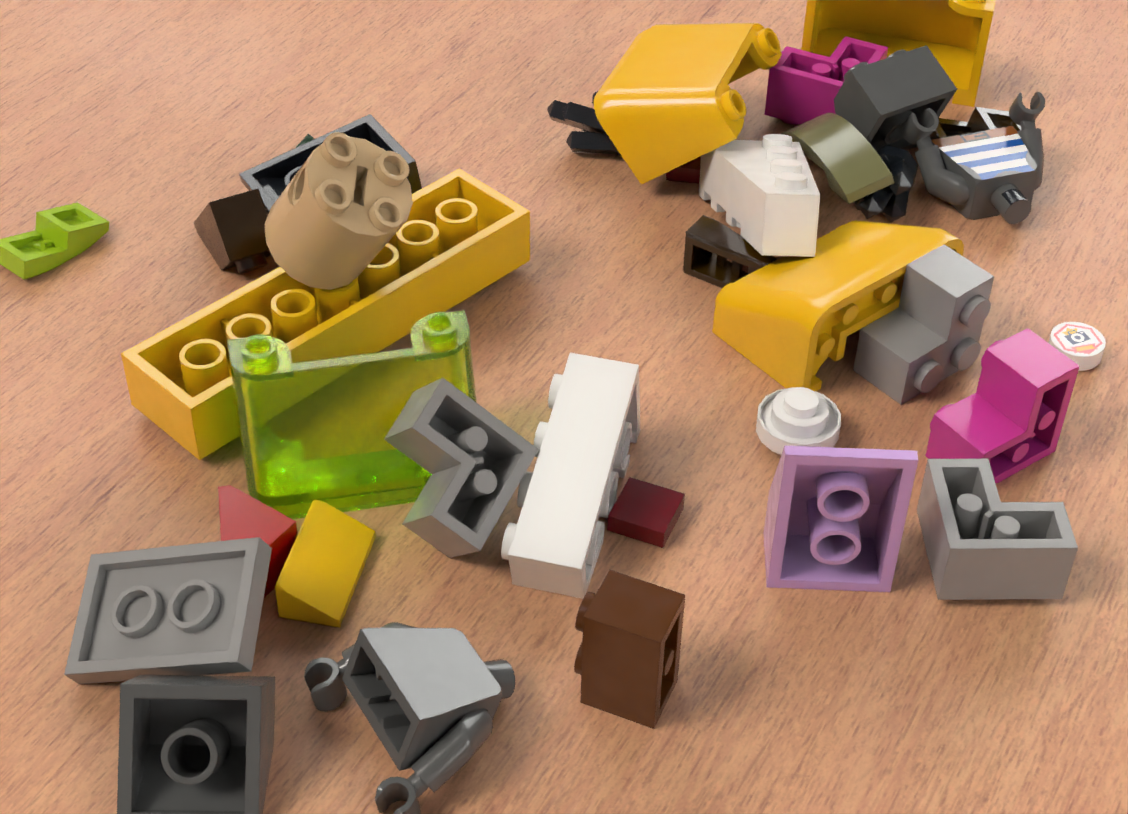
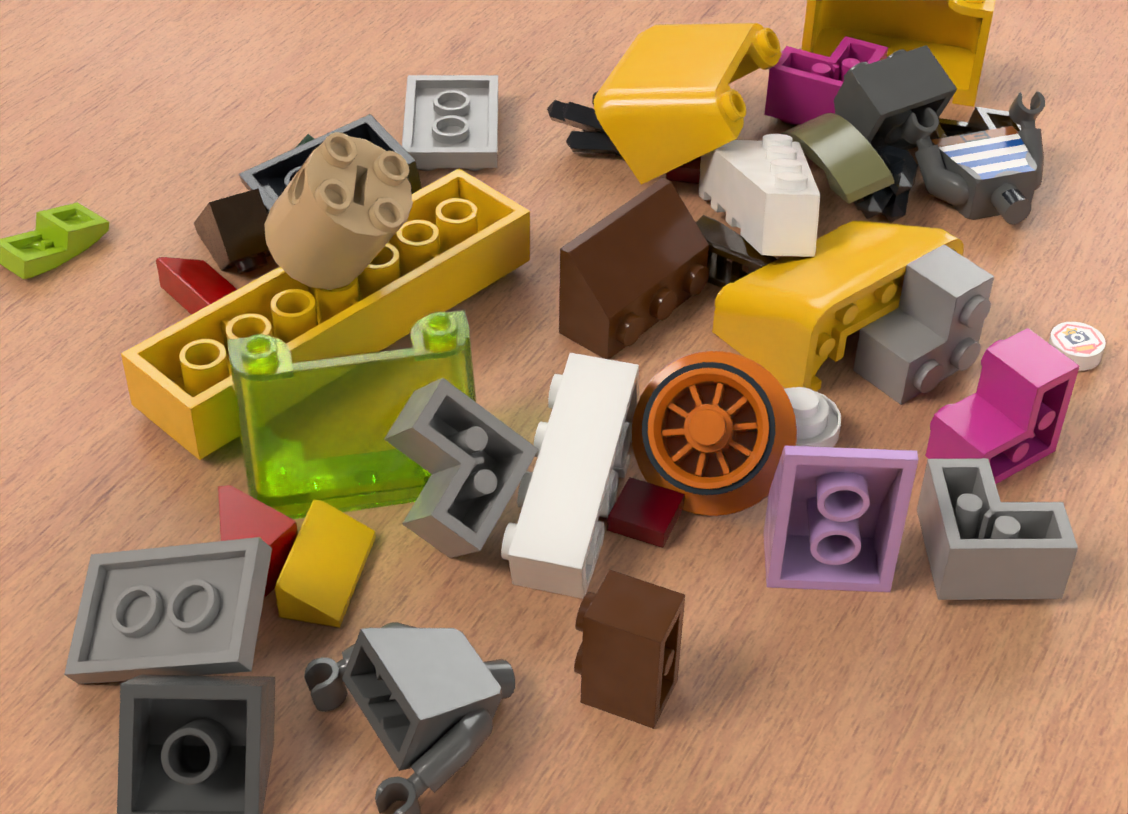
none -> red slope [156,257,237,315]
none -> light grey plate [402,75,498,171]
none -> reddish brown slope [559,178,709,359]
none -> orange piece [632,351,797,516]

